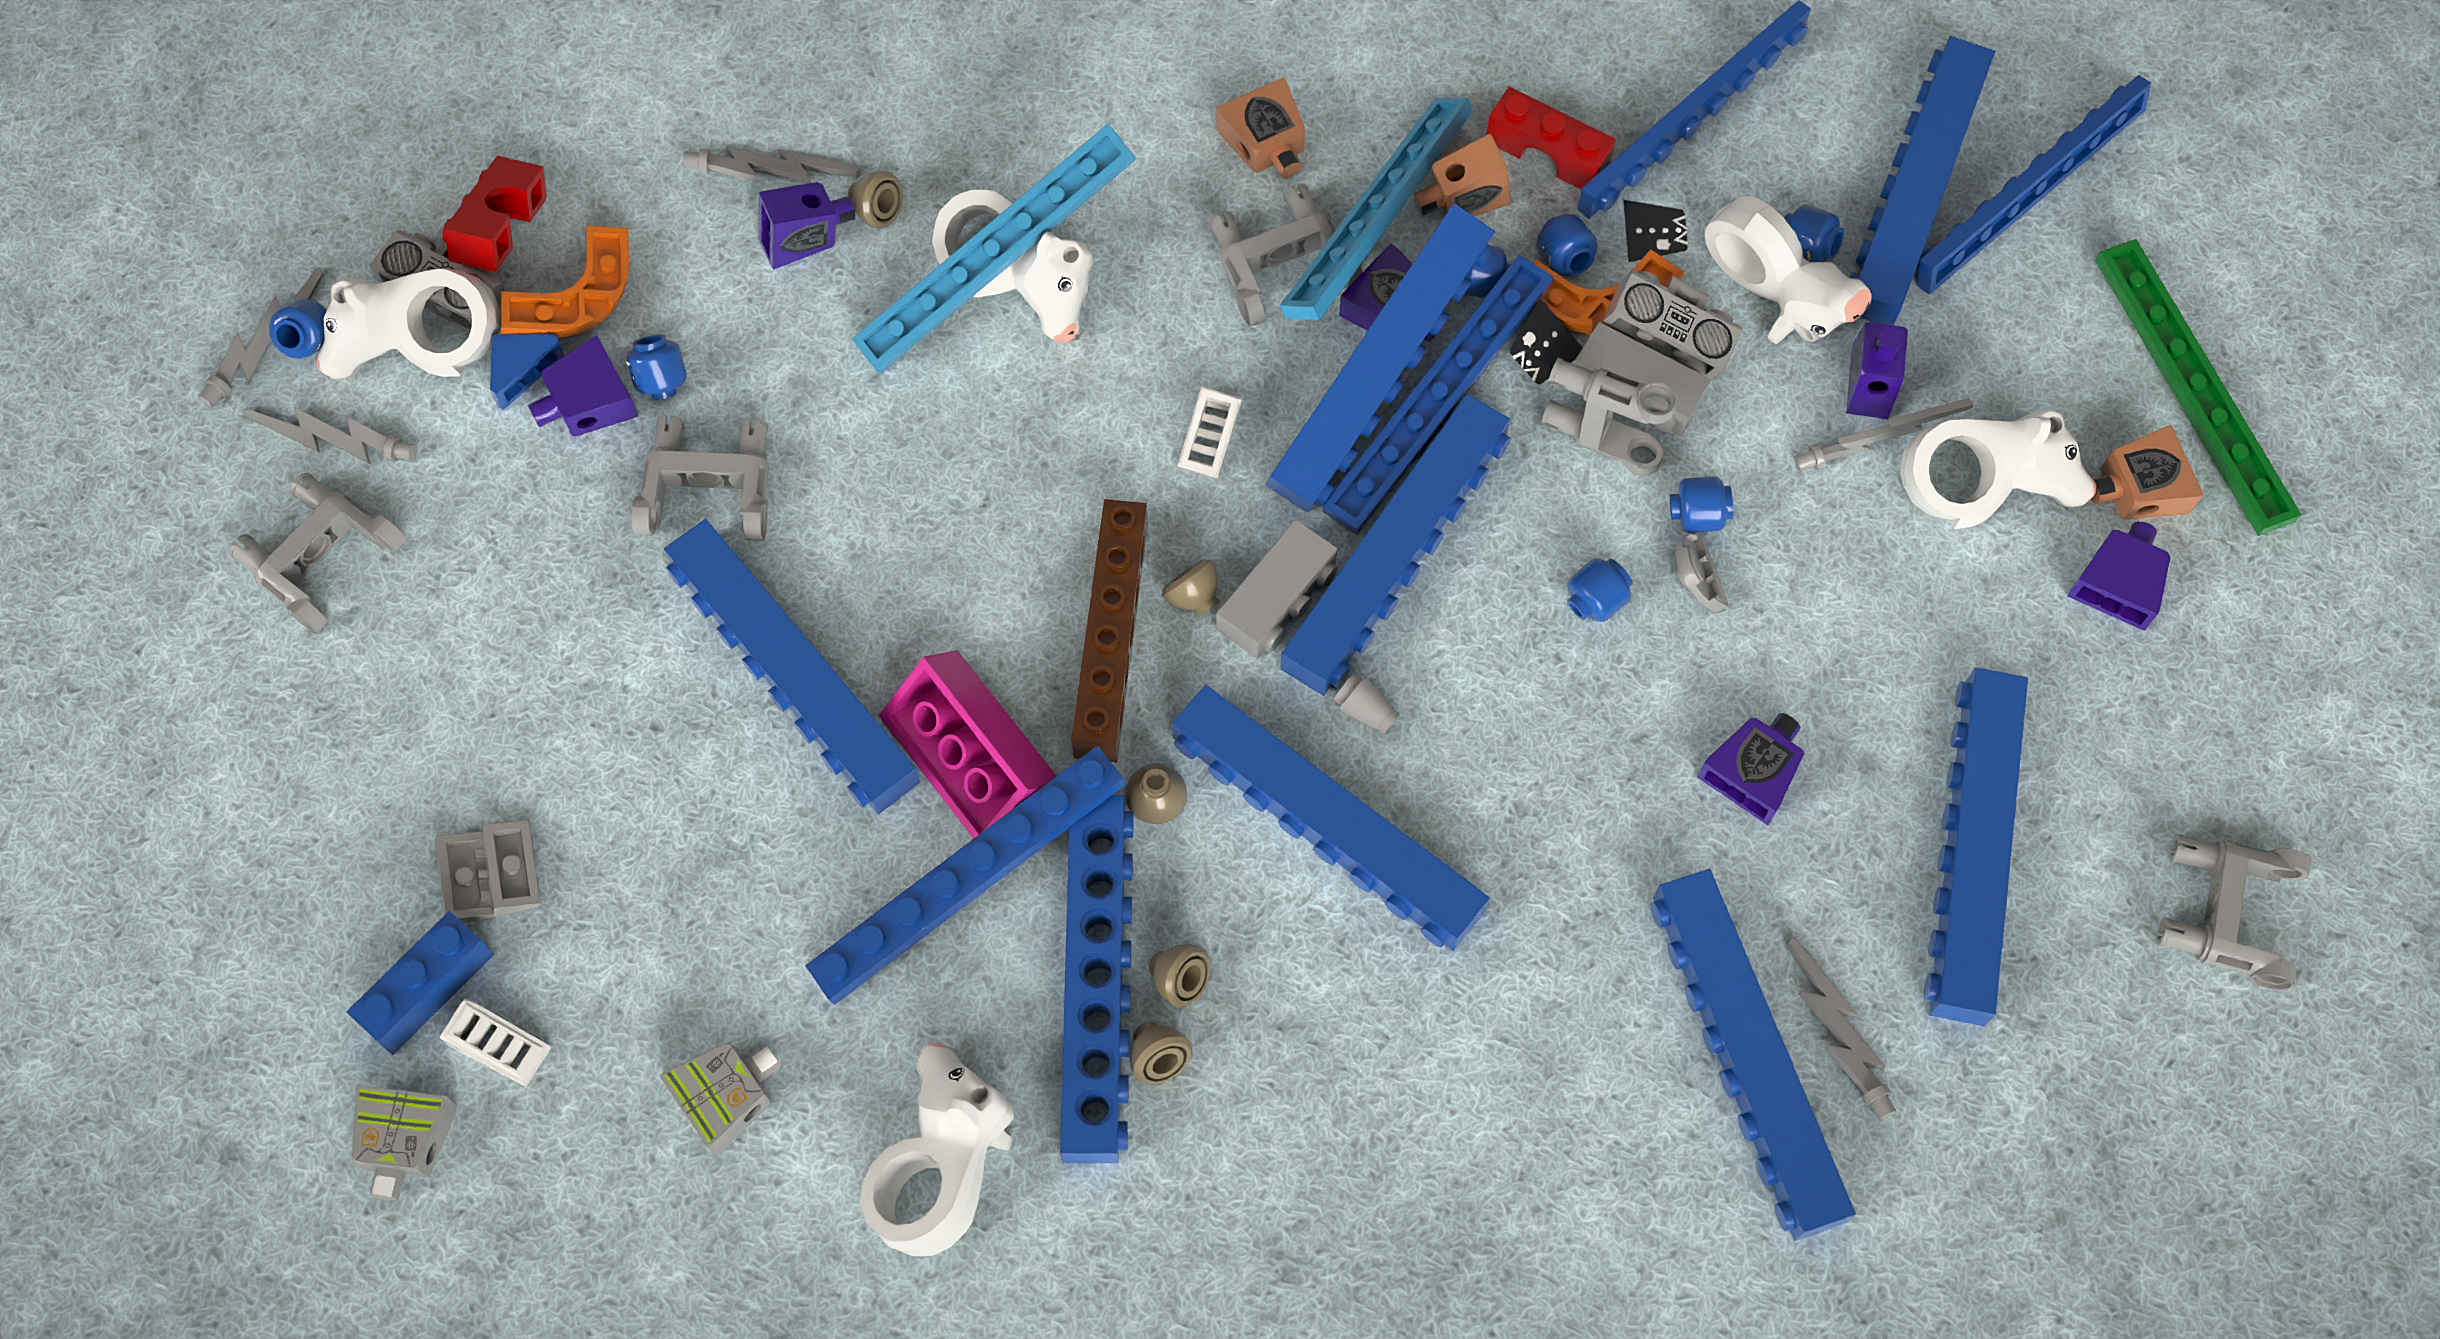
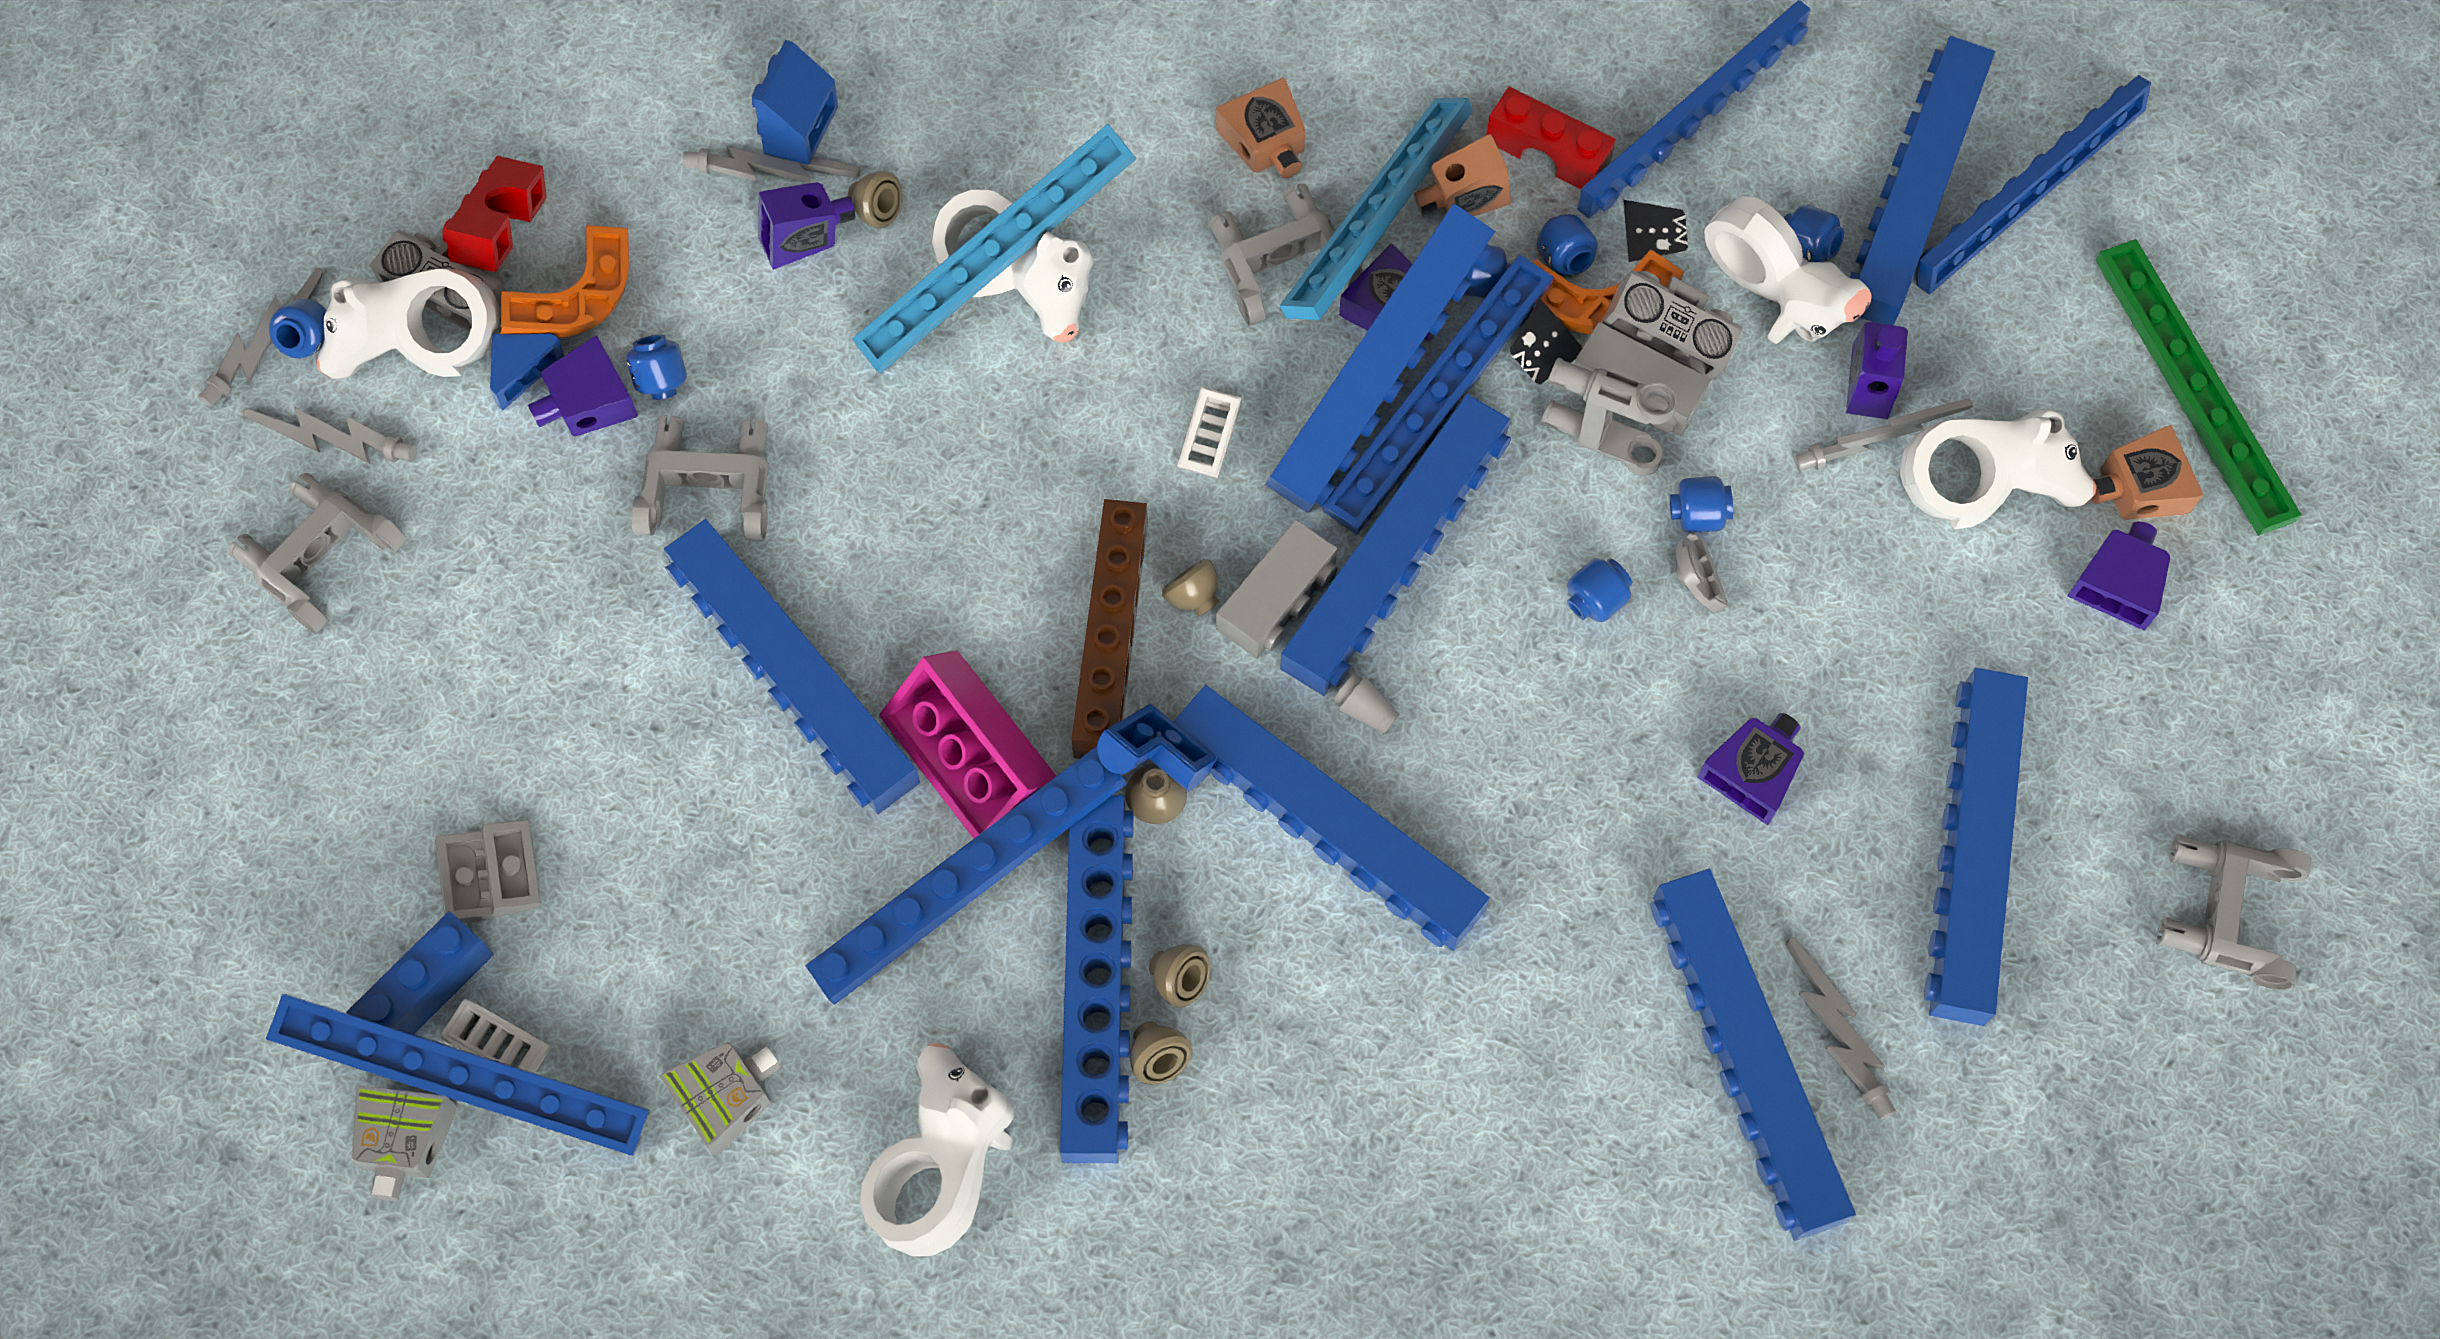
none -> blue plate [265,994,650,1156]
none -> blue slope [752,40,839,165]
none -> blue brick [1097,704,1217,791]

